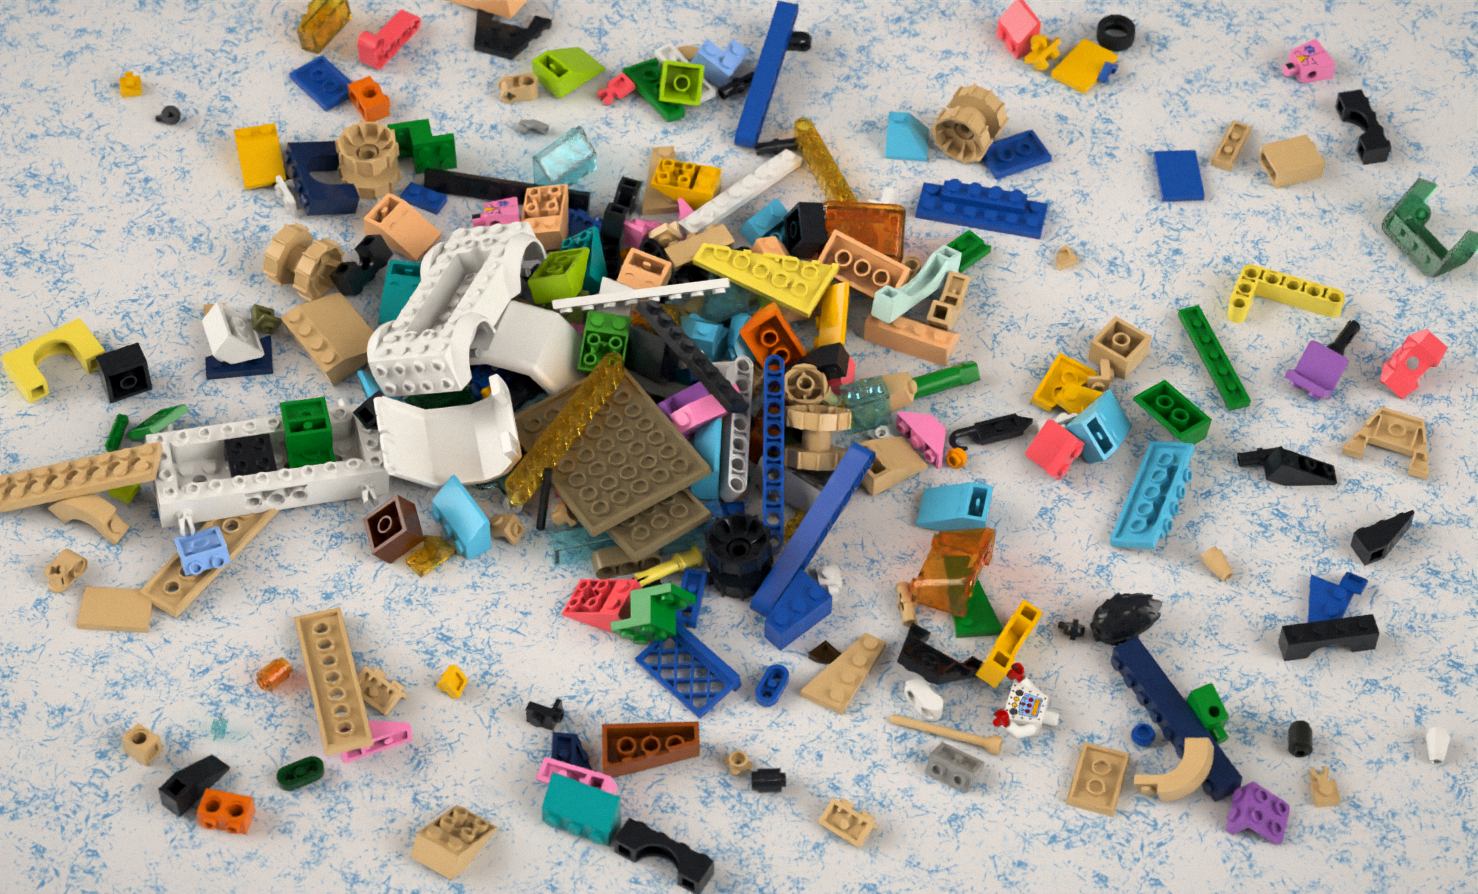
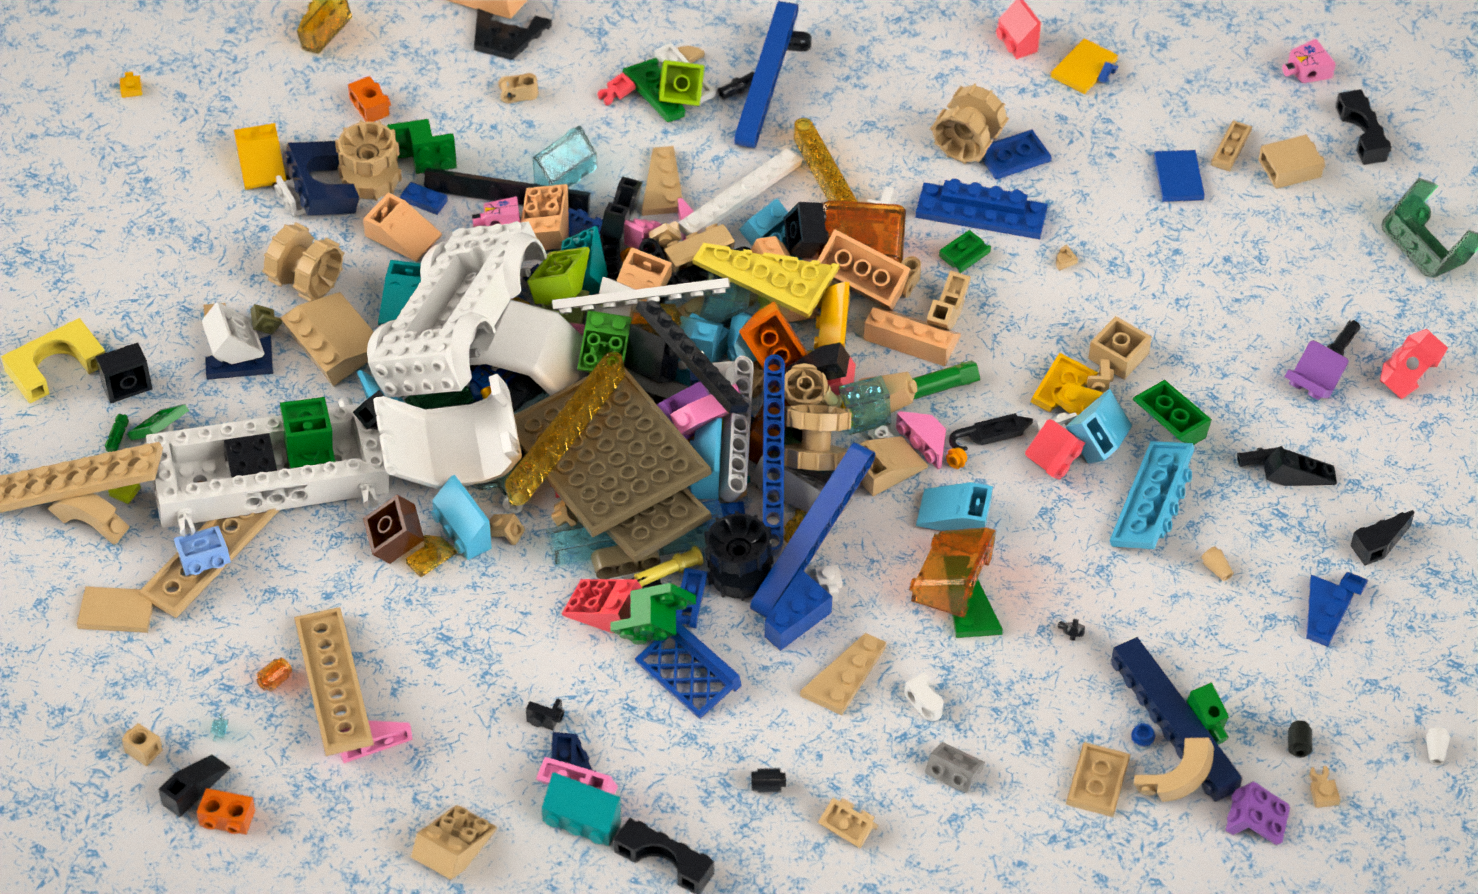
tan piece [44,549,88,593] -> none
black piece [155,105,181,125] -> none
dark green plate [277,756,325,791] -> none
blue tile [289,55,352,112] -> none
black arch [329,234,394,296] -> none
coral beam [357,9,421,70] -> none
tan bracket [358,666,409,716] -> none
yellow tile [436,665,469,699] -> none
light grey arm [517,120,549,134] -> none
lime slope [532,47,606,99] -> none
black bar [536,468,553,530] -> none
dark orange wedge [602,721,700,778] -> none
yellow slope [651,158,722,211] -> none
light blue brick [690,39,749,88] -> none
tan plate [724,750,753,776] -> none
black pin [755,137,798,156] -> none
blue plate [755,664,789,707] -> none
dark brown tile [808,640,841,664] -> none
light aqua arch [871,245,962,324] -> none
medium azure slope [885,111,929,162] -> none
tan piece [890,714,1003,755] -> none
tan pin [896,581,918,628] -> none
black wing [897,623,983,685] -> none
yellow arch [976,599,1043,688] -> none
torso [993,662,1060,739] -> none
yellow hips [1024,34,1061,71] -> none
black head [1090,592,1162,646] -> none
black tyre [1096,14,1136,52] -> none
green plate [1178,305,1251,411] -> none
light yellow beam [1227,264,1345,323] -> none
black arch [1278,614,1380,661] -> none
tan wing [1342,406,1429,480] -> none

